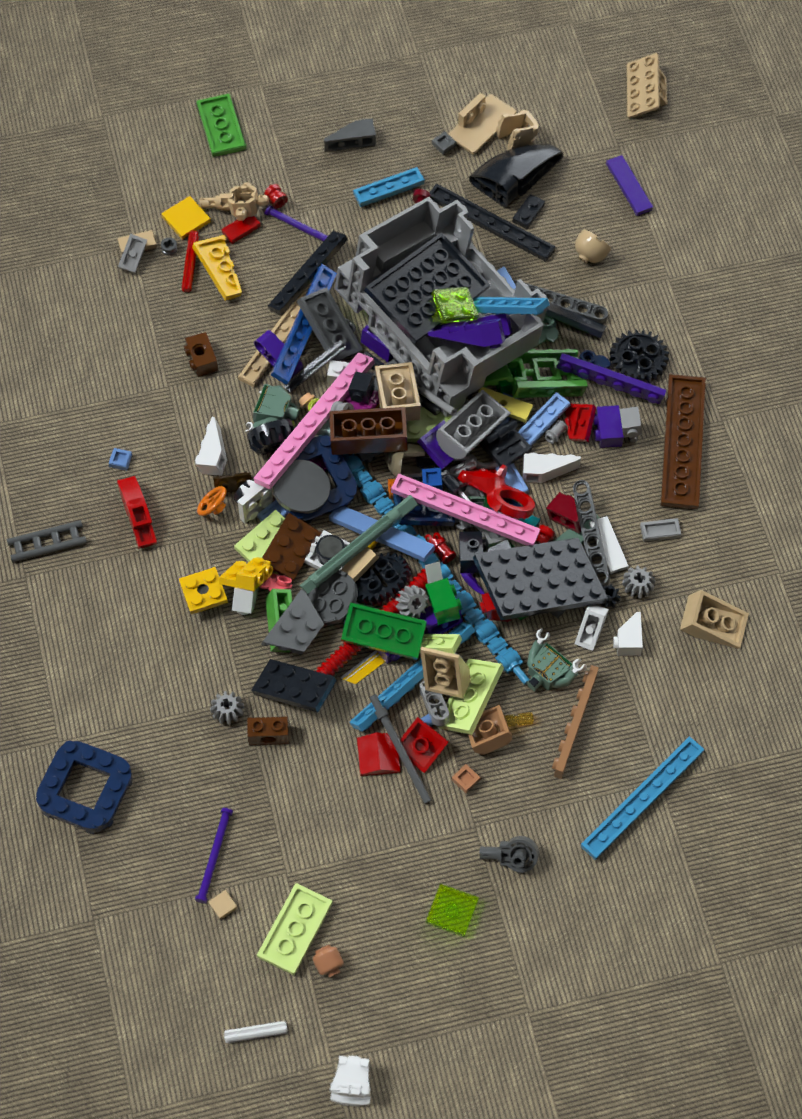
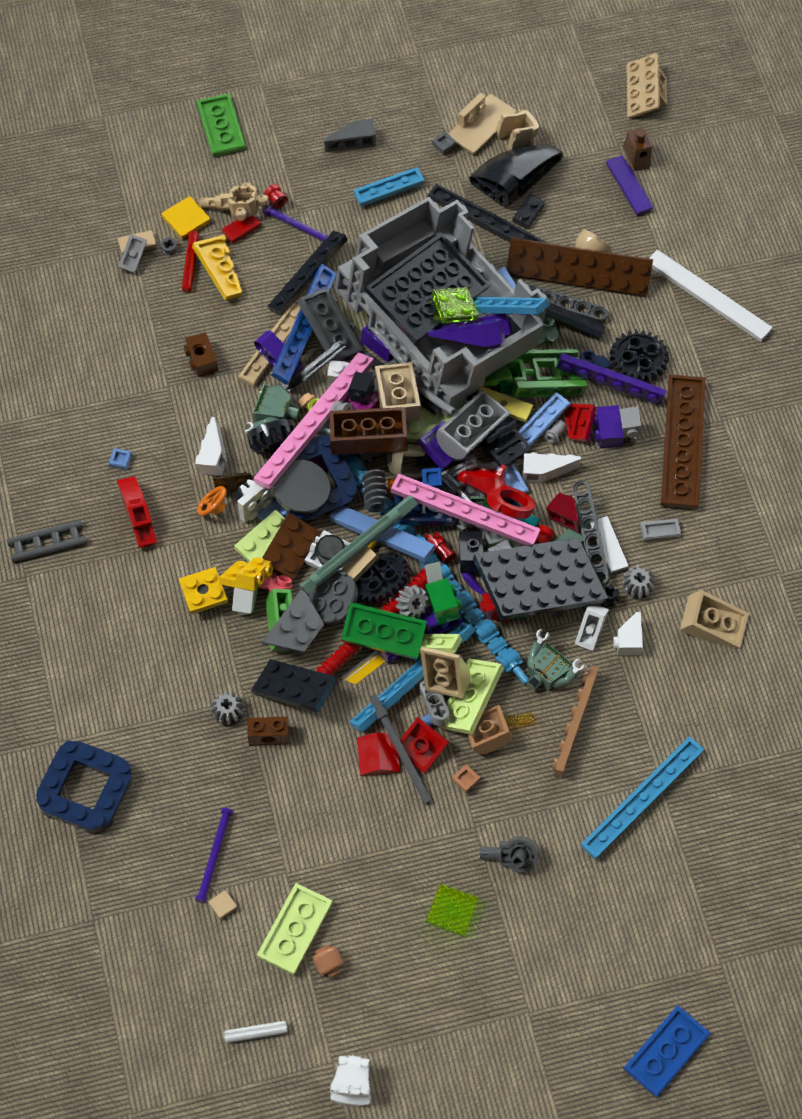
dark red tile [412,189,431,204] -> none
none -> dark grey piece [362,469,388,513]
none -> reddish brown plate [506,237,653,295]
none -> reddish brown torso [623,128,652,171]
none -> blue tile [623,1005,711,1098]
none -> white tile [650,250,772,342]

